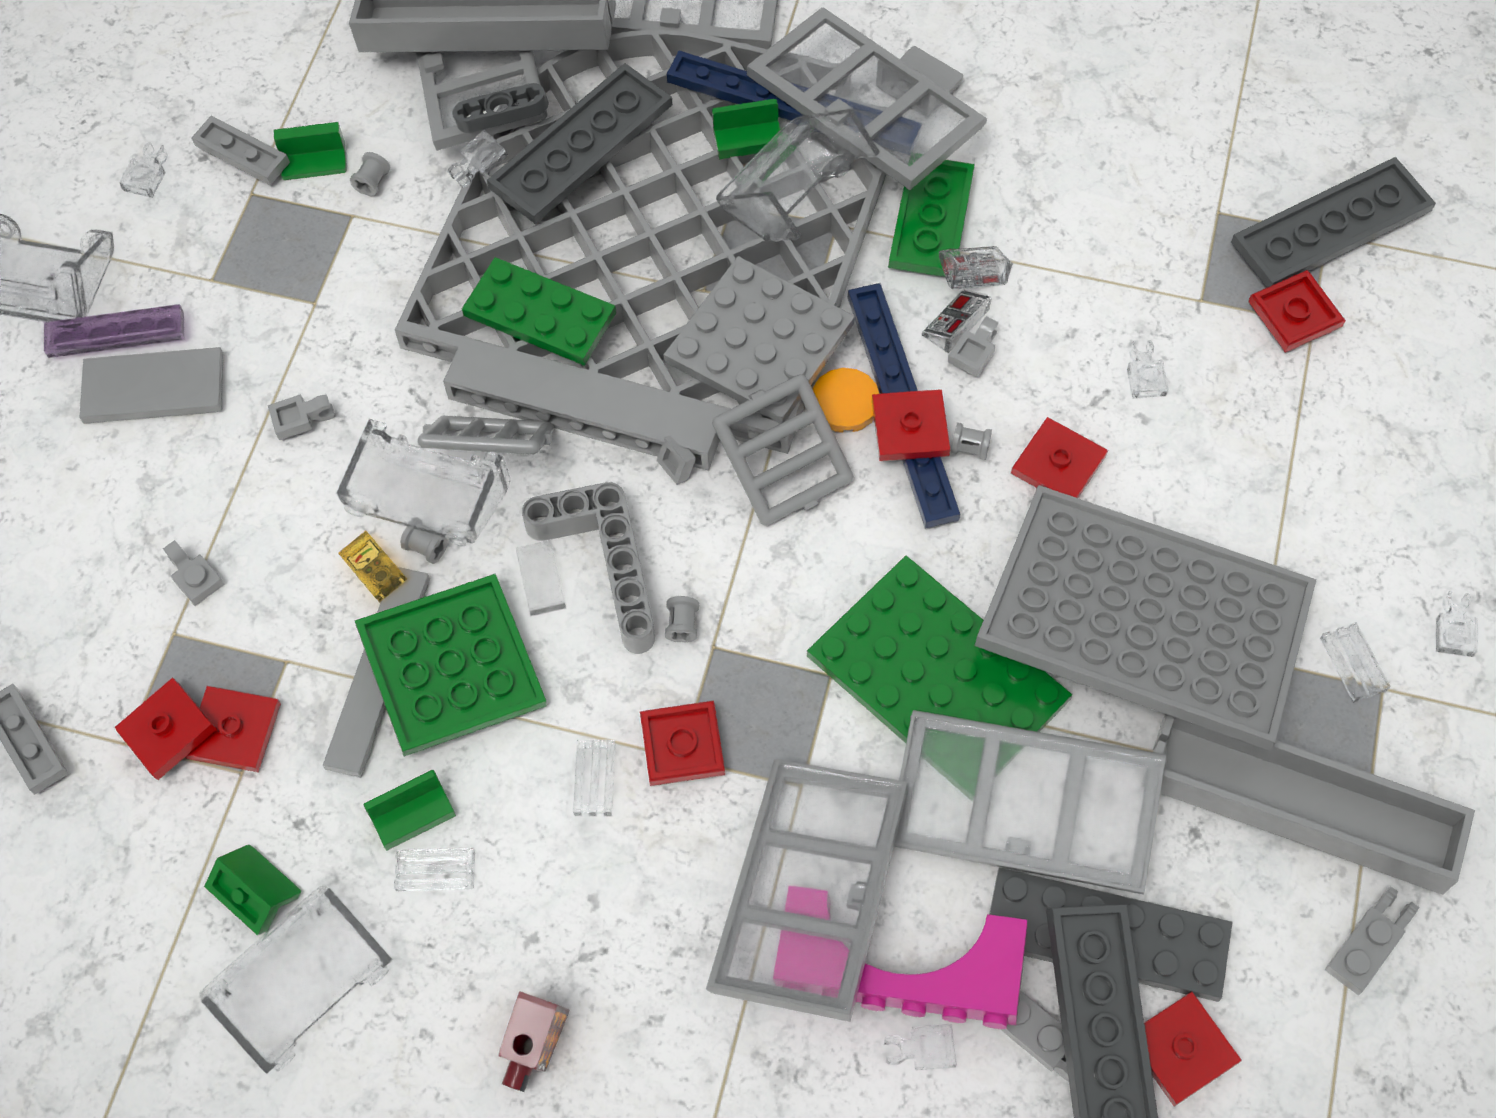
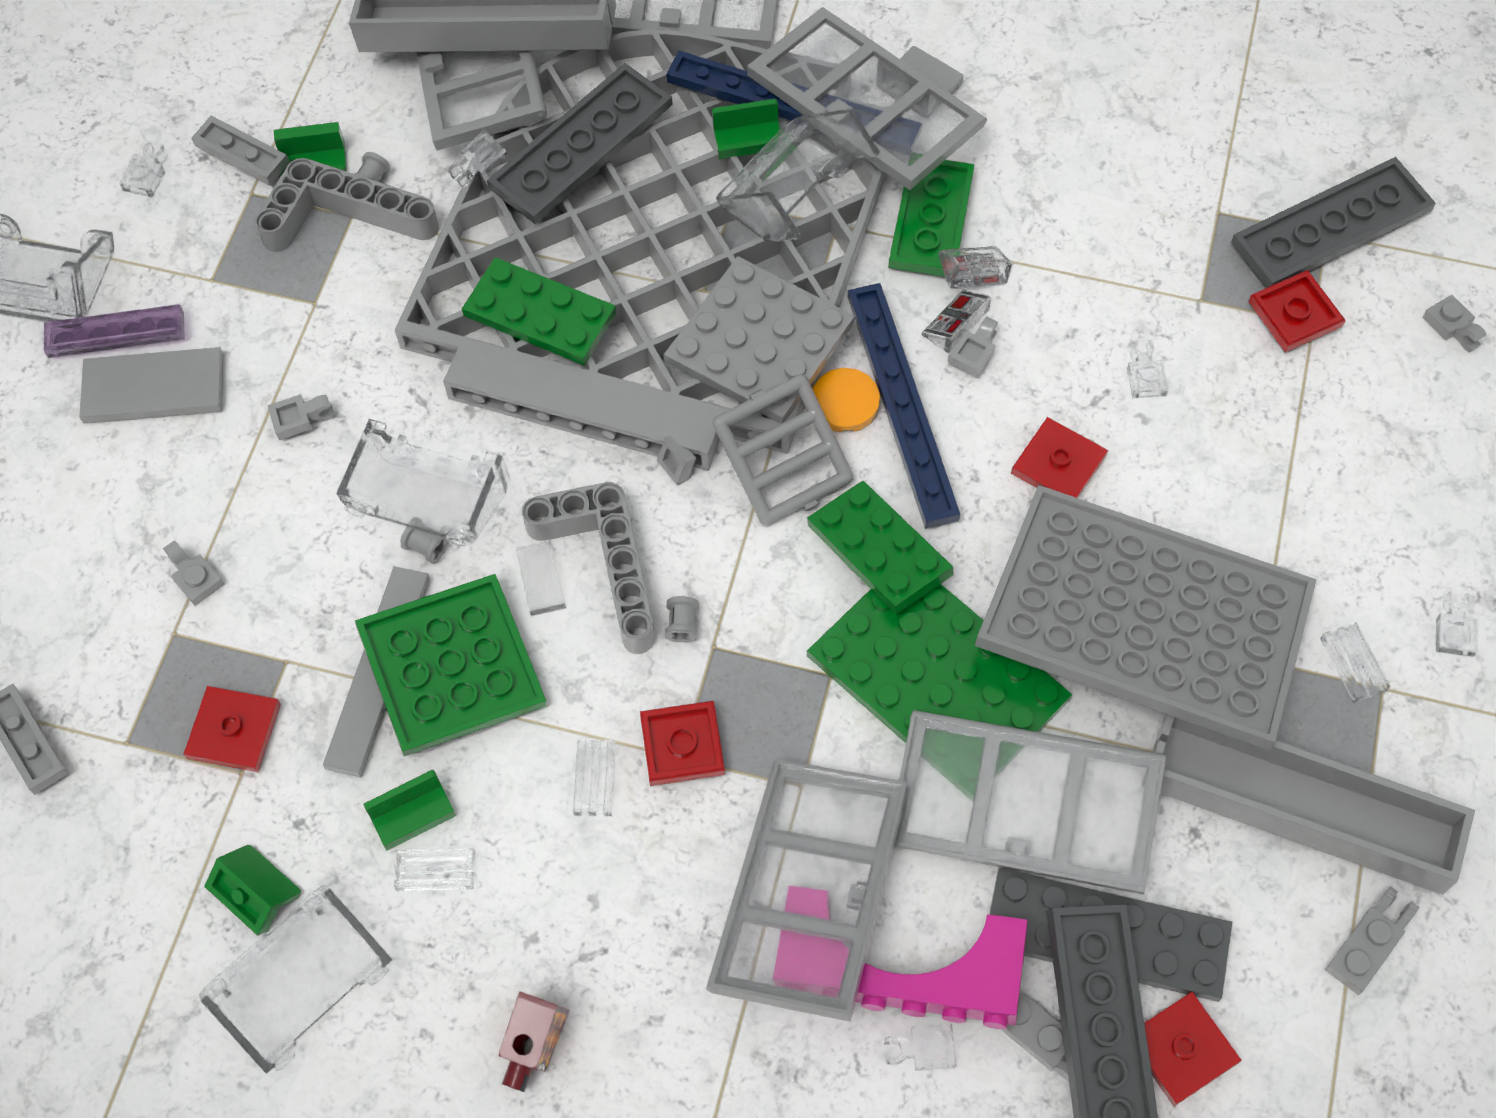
red plate [114,677,217,780] -> none
clear yellow tile [338,530,407,603] -> none
light grey bar [417,415,554,454] -> none
dark grey beam [452,83,549,133] -> none
red plate [872,389,950,461] -> none
light grey bush [951,422,992,460] -> none
none -> light grey beam [255,158,439,252]
none -> green plate [807,480,954,615]
none -> light grey plate [1423,294,1486,352]

